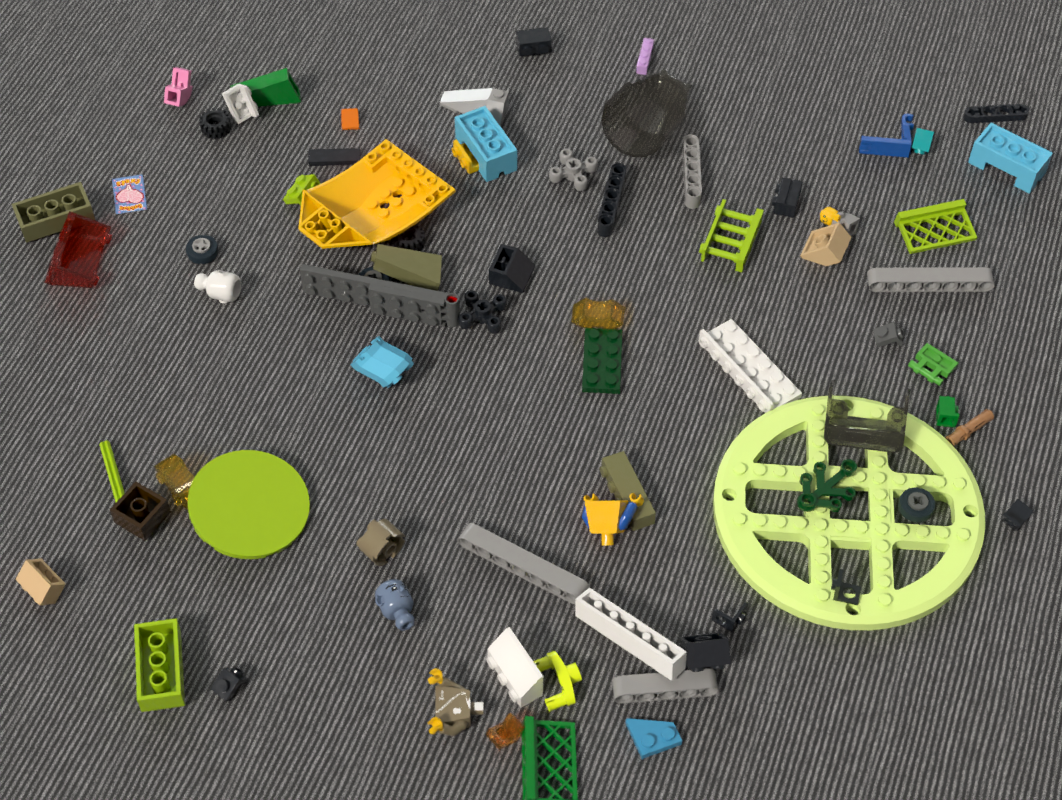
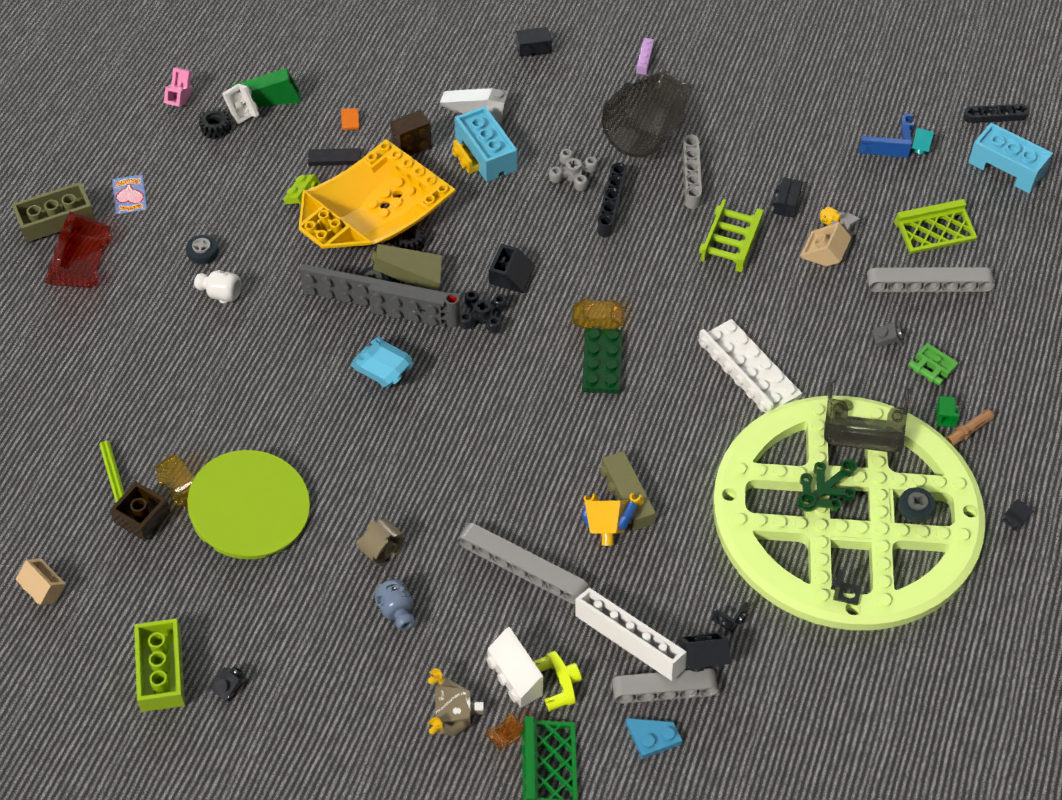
none -> dark brown brick [390,110,432,156]

